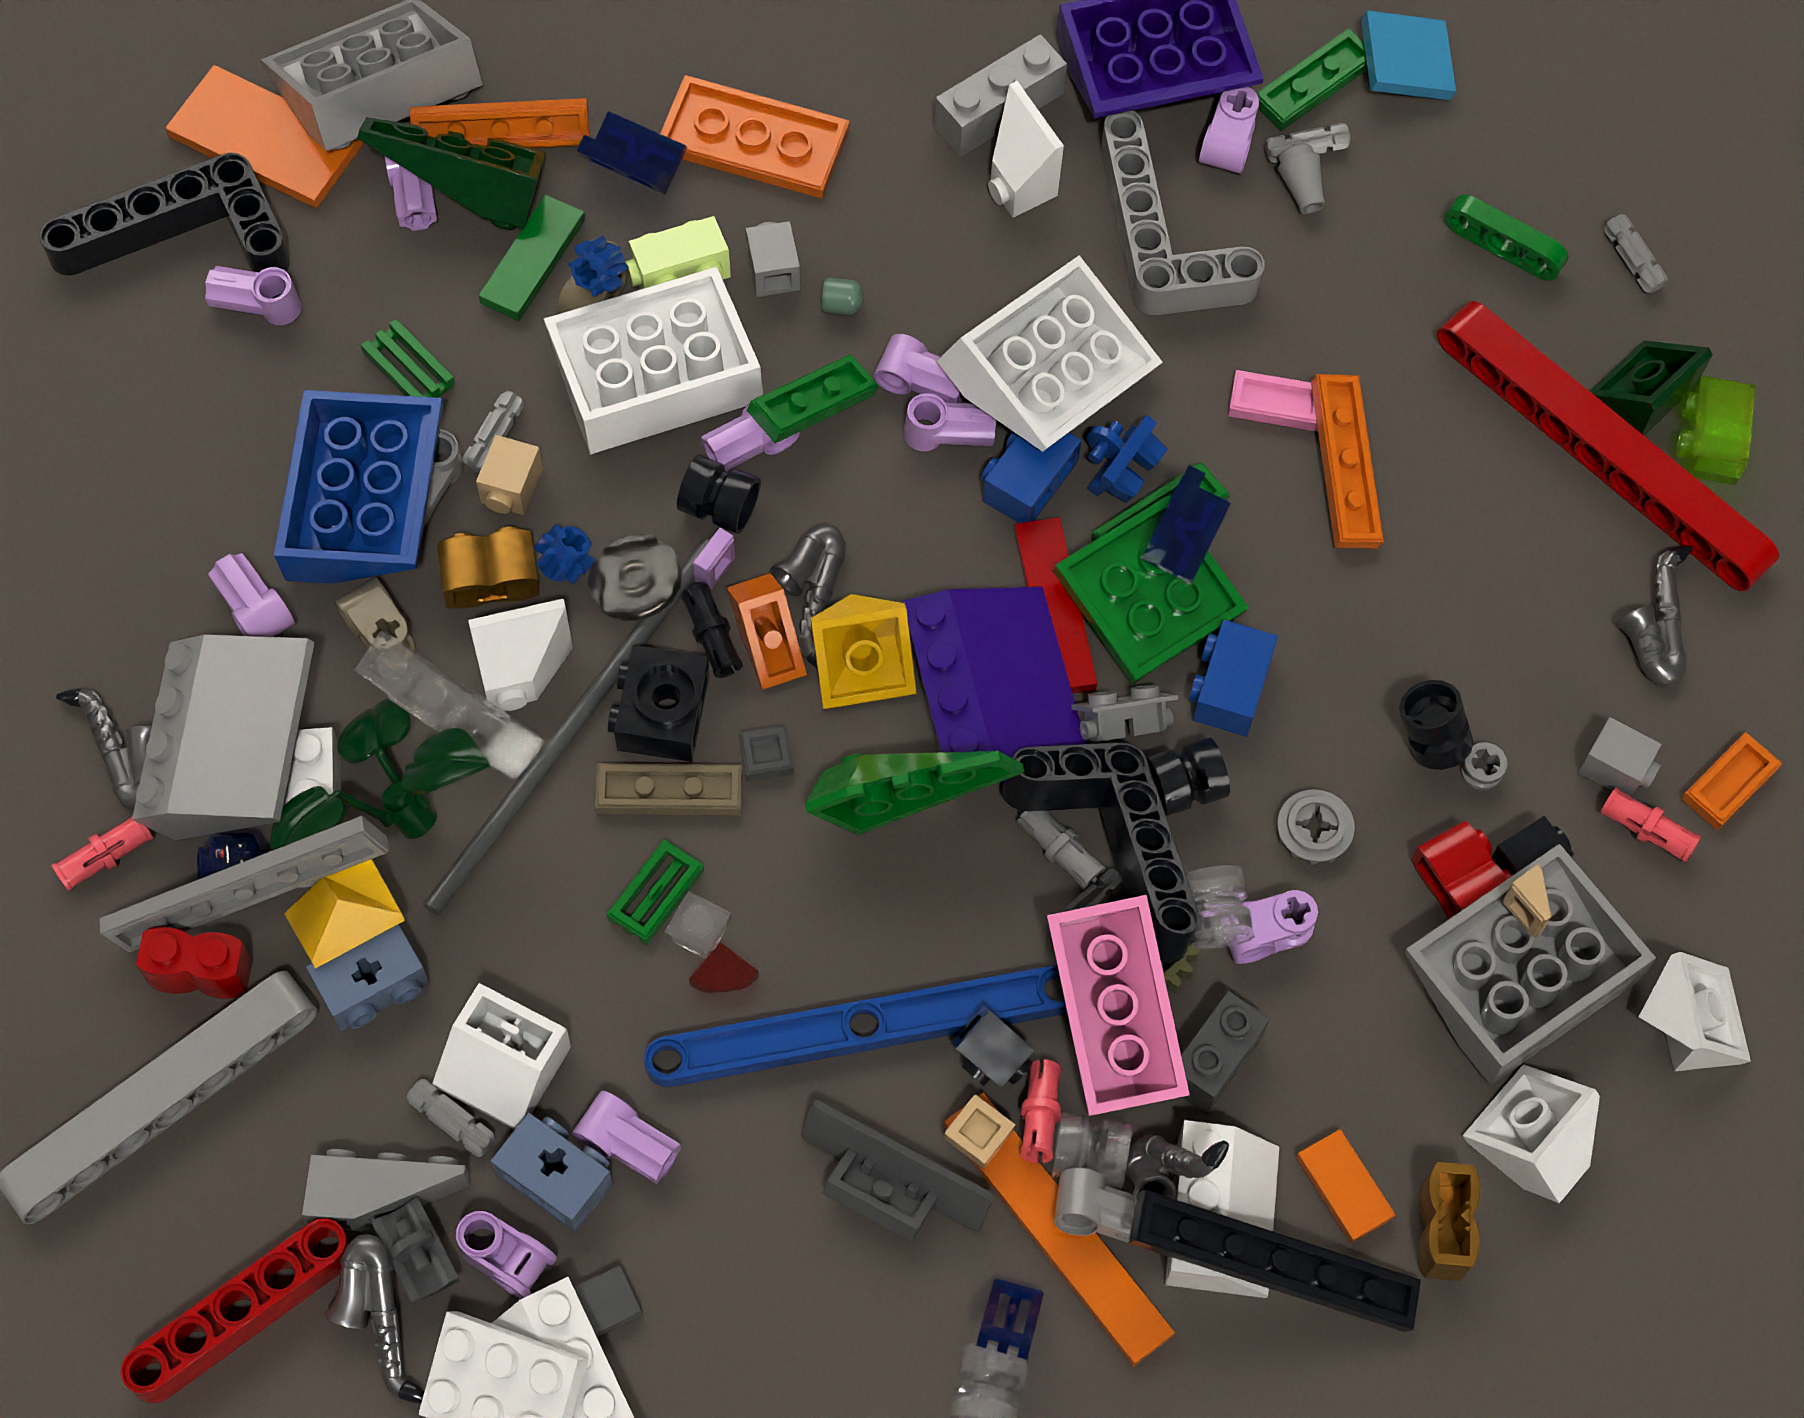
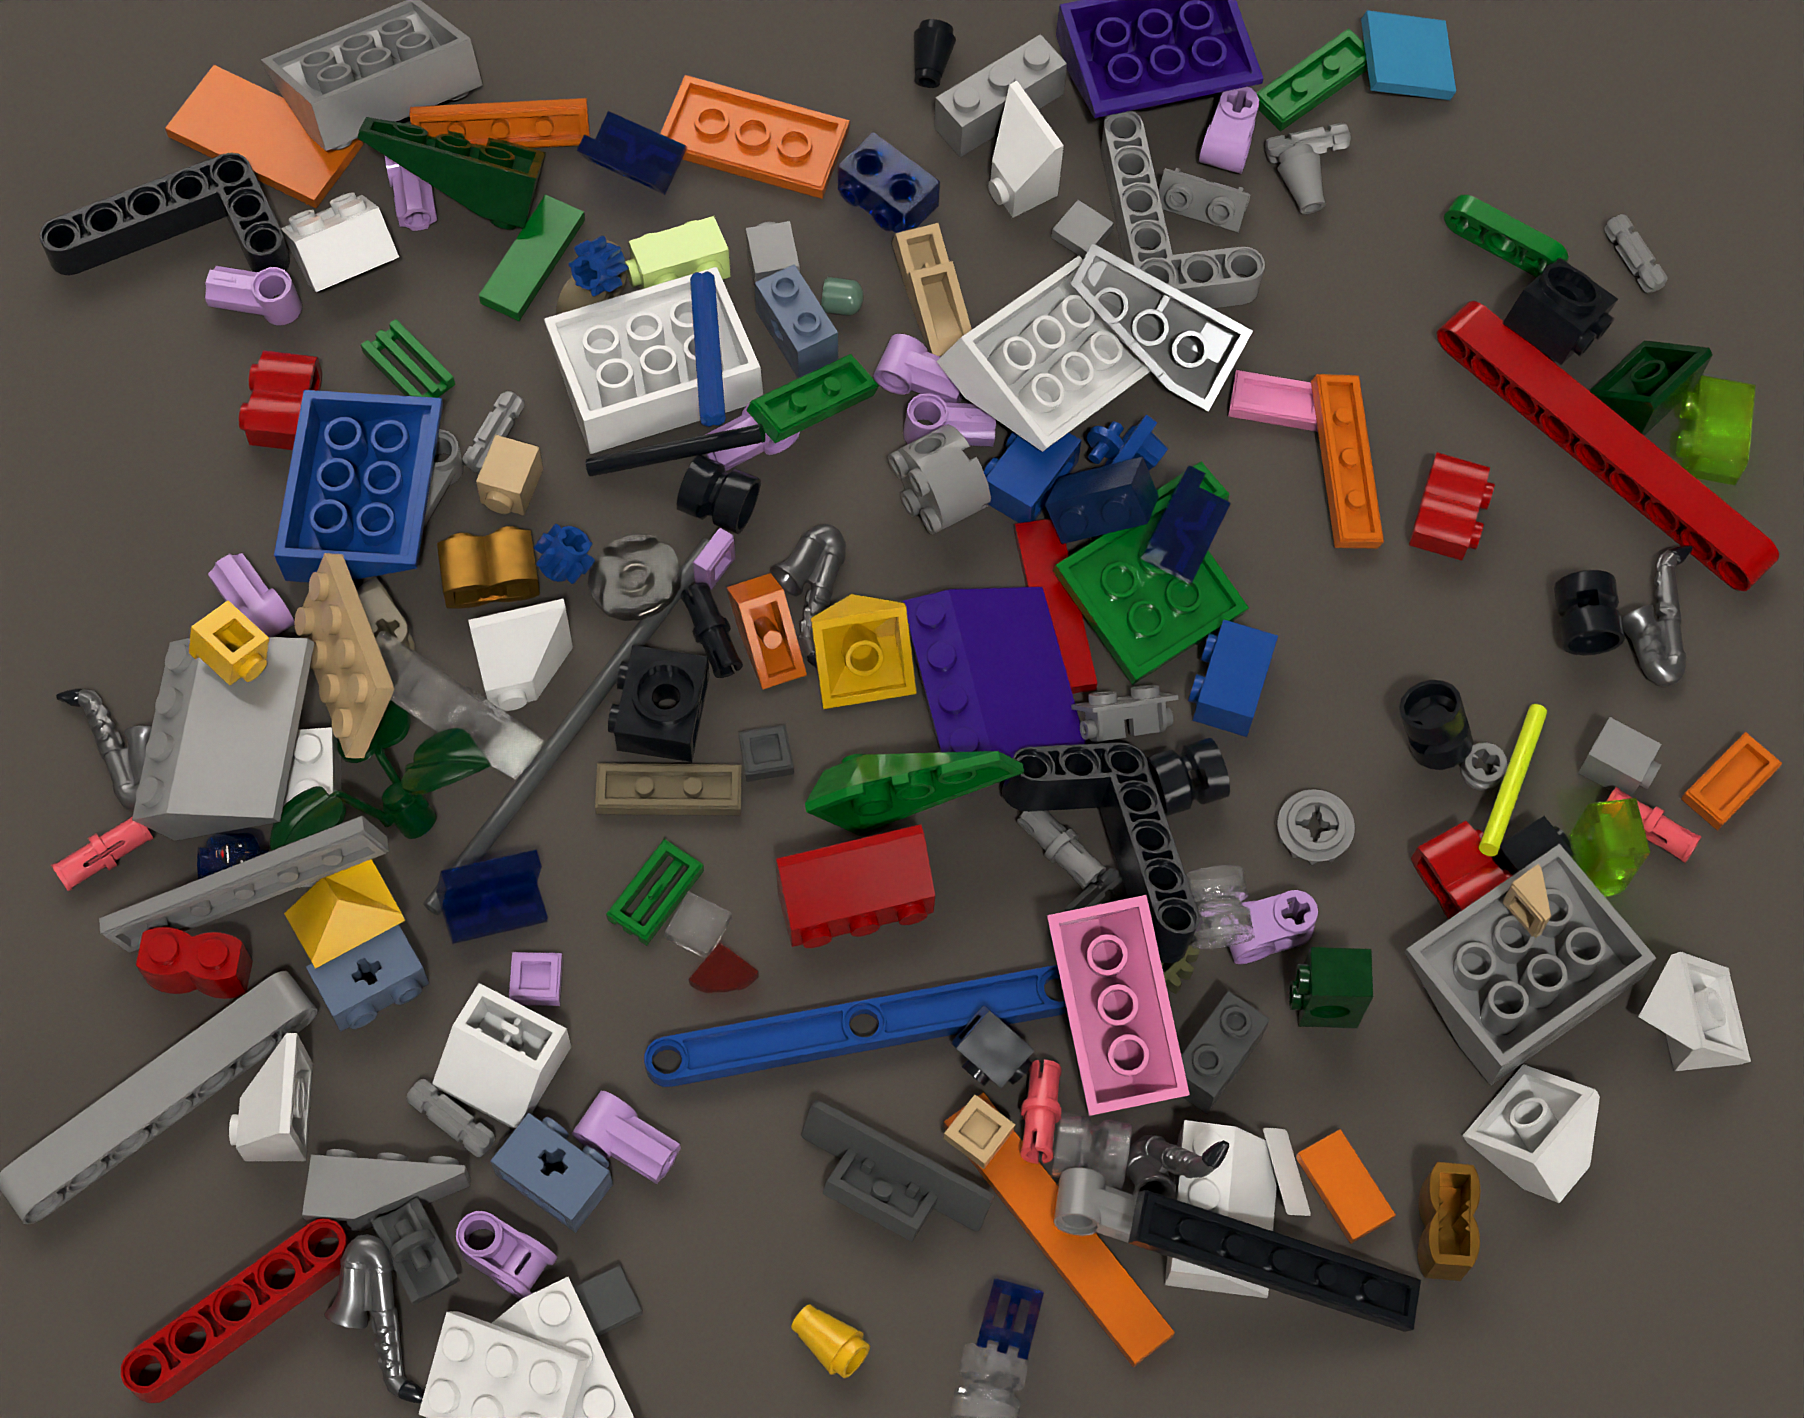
none -> yellow brick [189,600,269,685]
none -> white slope [229,1033,313,1161]
none -> red brick [239,350,322,450]
none -> white slope [280,193,399,292]
none -> tan plate [294,553,395,758]
none -> clear blue panel [436,850,548,944]
none -> lavender tile [509,952,563,1006]
none -> black bar [586,424,765,477]
none -> blue axle [690,271,726,427]
none -> sand blue brick [755,264,838,378]
none -> red slope [776,824,935,948]
none -> yellow cone [791,1304,870,1378]
none -> clear blue brick [838,132,940,233]
none -> light grey brick [888,424,991,535]
none -> tan slope [892,223,972,357]
none -> black cone [914,19,956,88]
none -> dark blue brick [1045,457,1159,544]
none -> light grey tile [1051,200,1114,259]
none -> light grey wedge [1070,243,1253,412]
none -> light grey hinge [1159,167,1251,233]
none -> white sticker [1263,1128,1311,1216]
none -> dark green brick [1289,947,1373,1028]
none -> red brick [1409,452,1495,561]
none -> neon yellow bar [1479,704,1548,856]
none -> black brick [1503,258,1618,365]
none -> black wheel [1554,570,1625,656]
none -> clear neon green brick [1568,798,1650,896]

